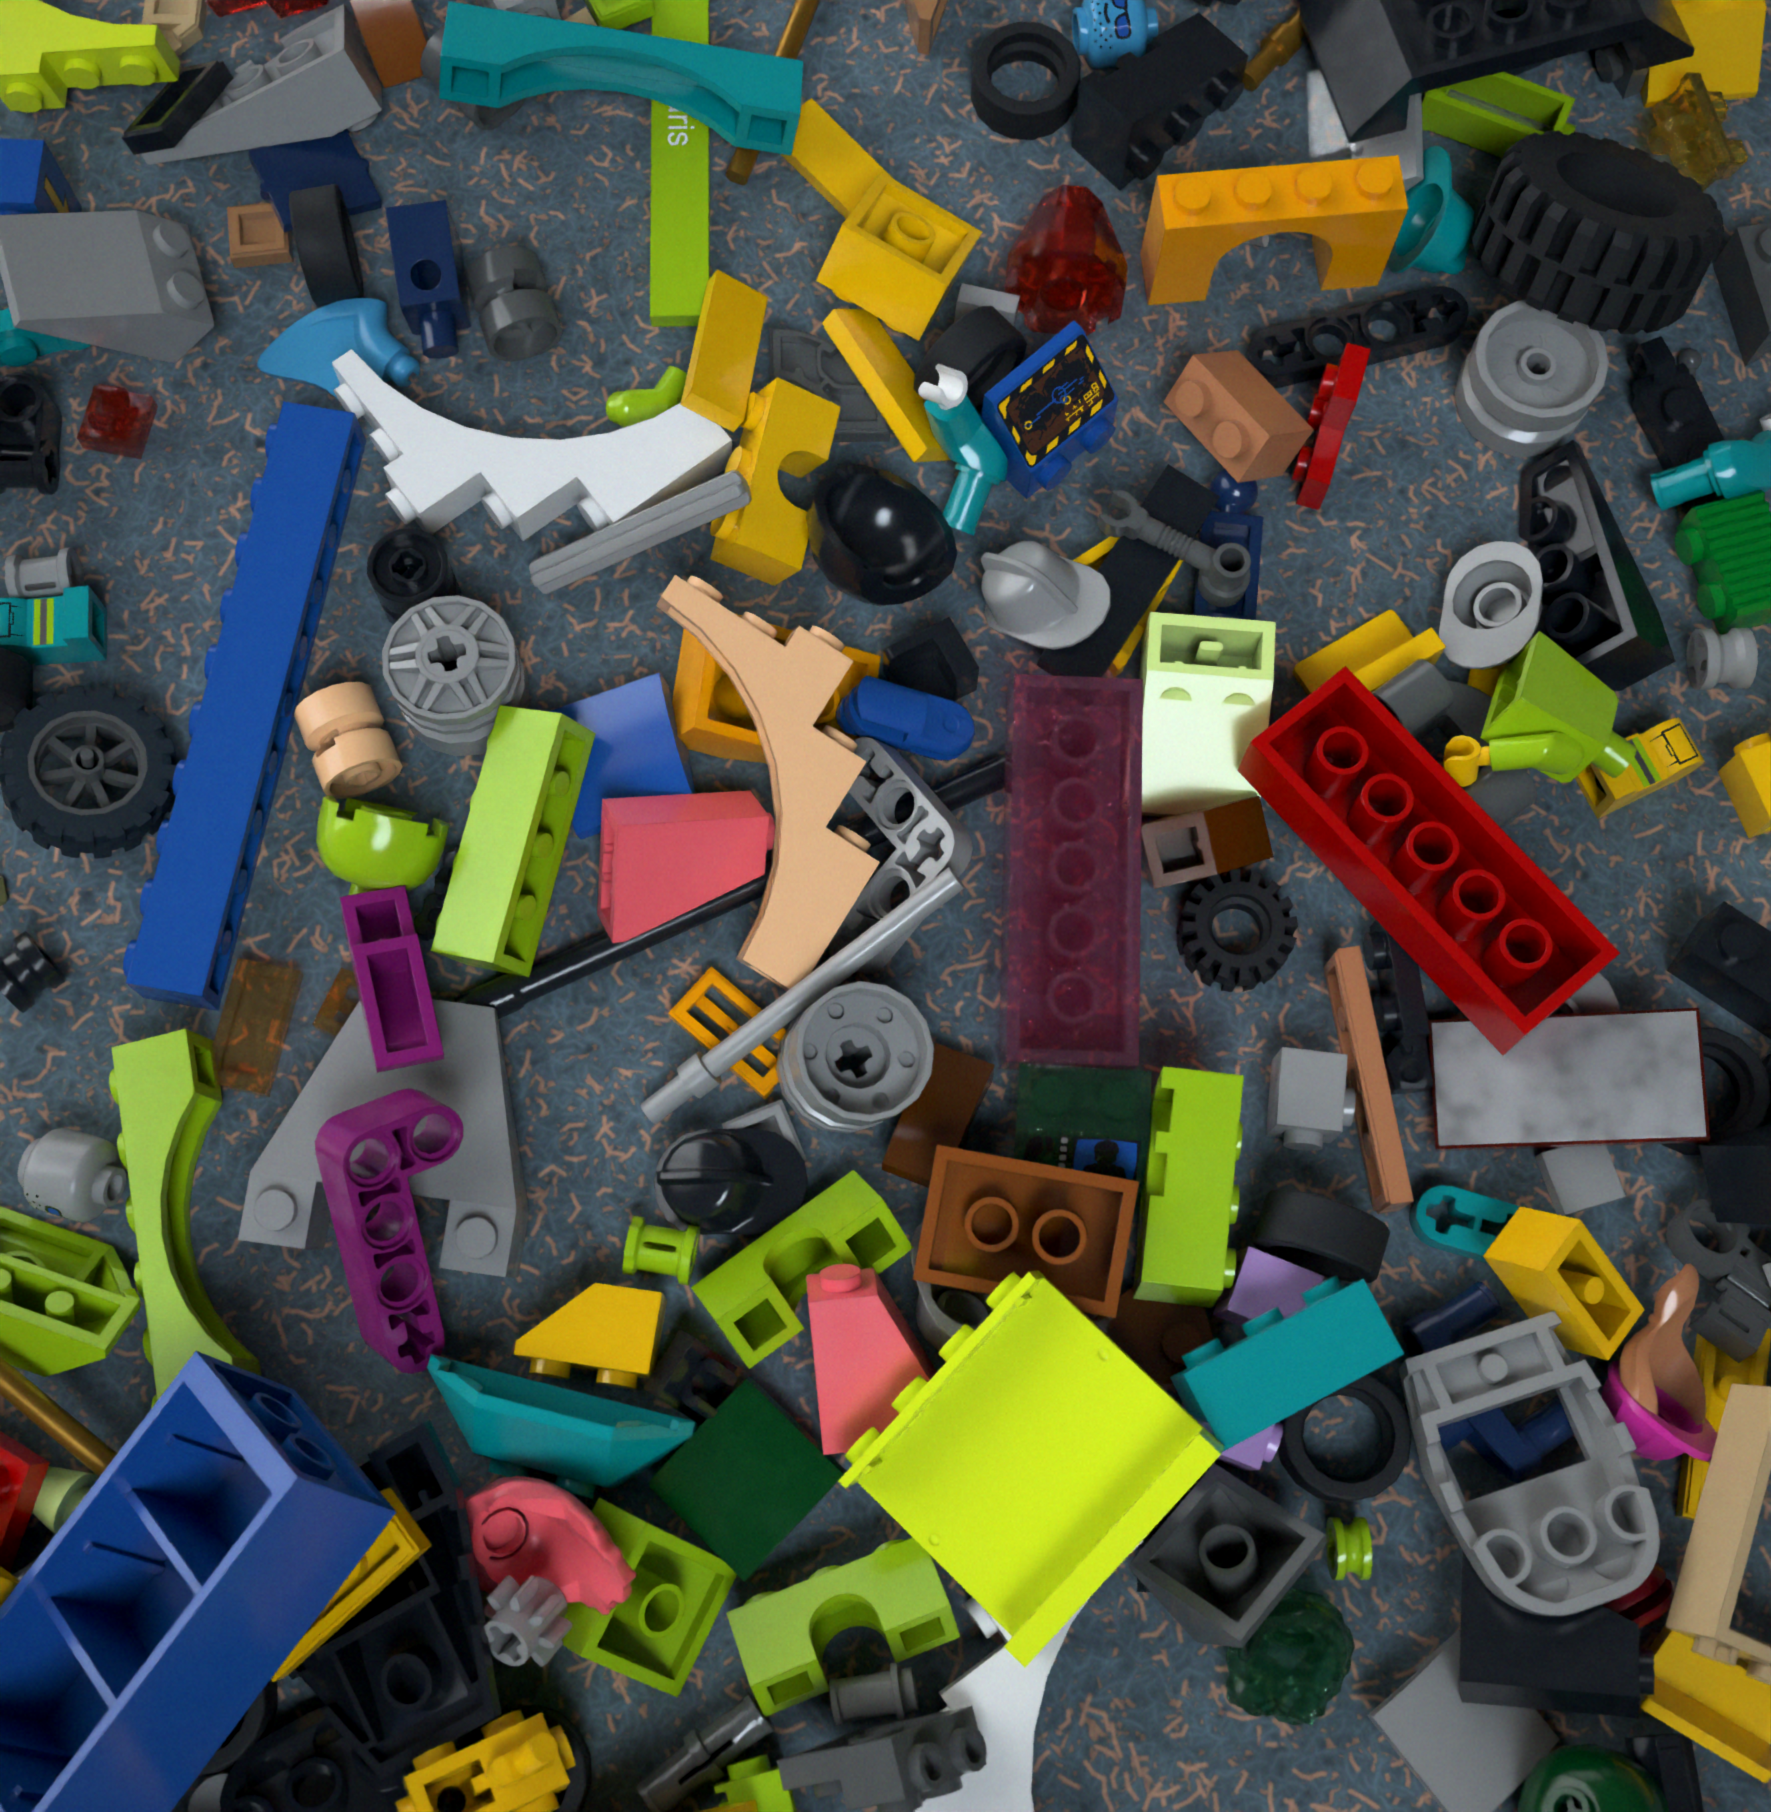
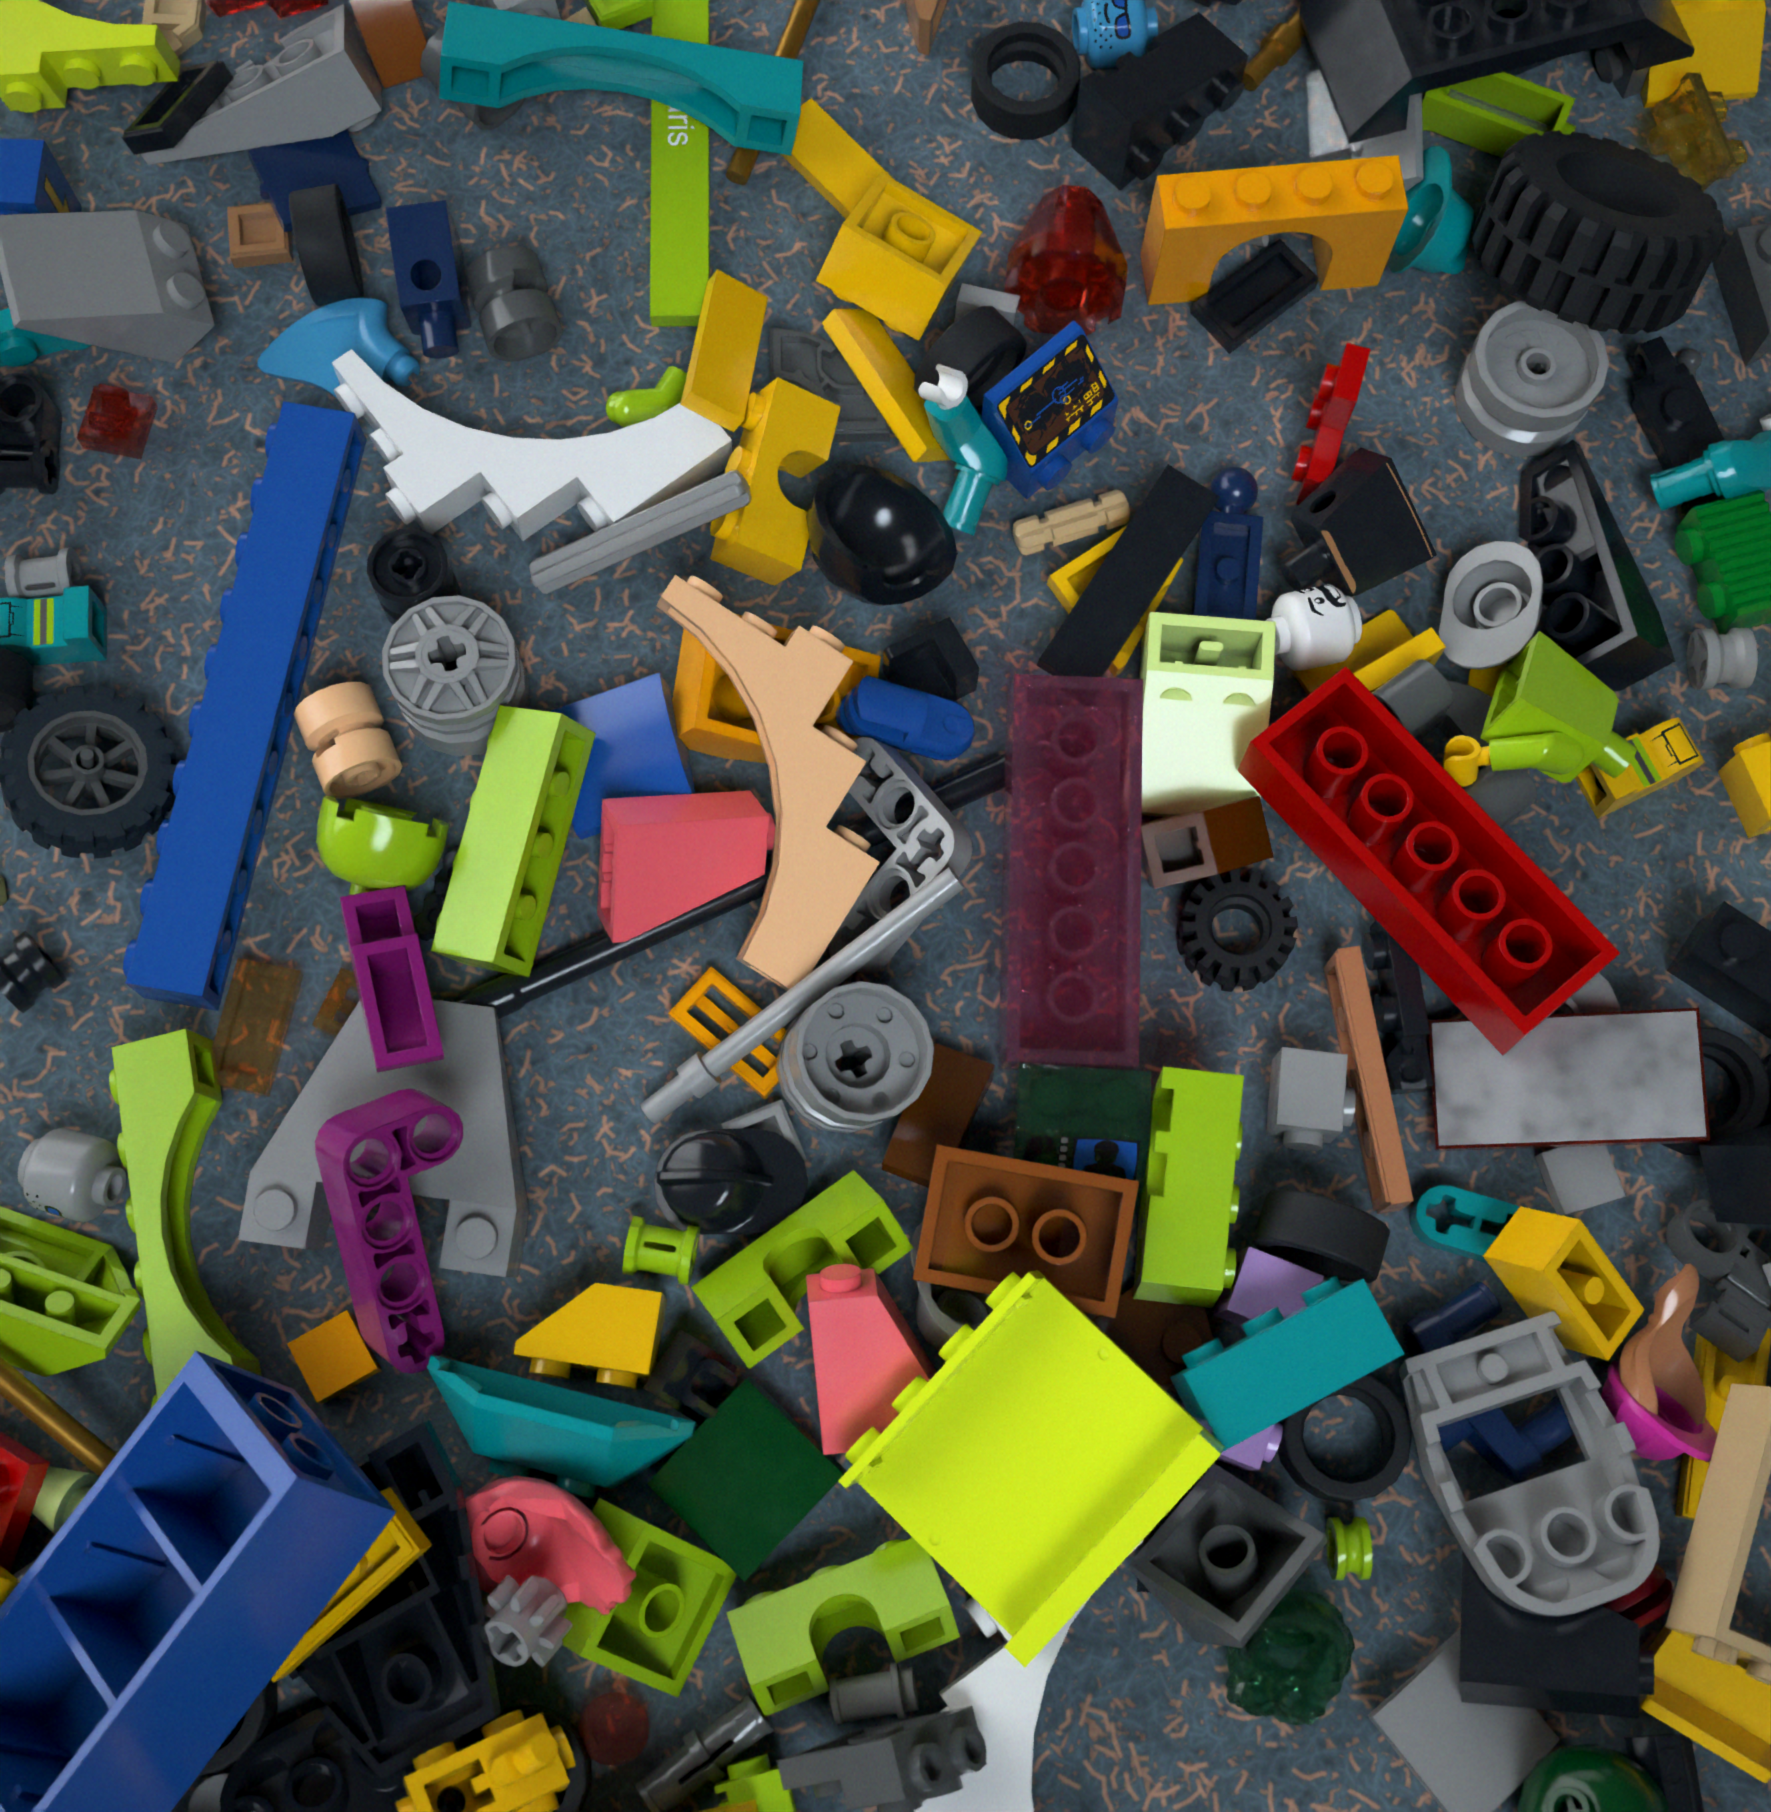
light grey piece [981,541,1111,650] -> none
dark grey brick [1097,490,1251,607] -> none
nougat brick [1164,350,1314,483] -> none
black beam [1246,286,1469,389] -> none
none -> light orange tile [287,1310,382,1405]
none -> clear red tile [579,1691,651,1766]
none -> tan axle [1013,490,1130,555]
none -> black tile [1191,239,1319,354]
none -> white head [1266,584,1362,671]
none -> black torso [1279,448,1437,596]

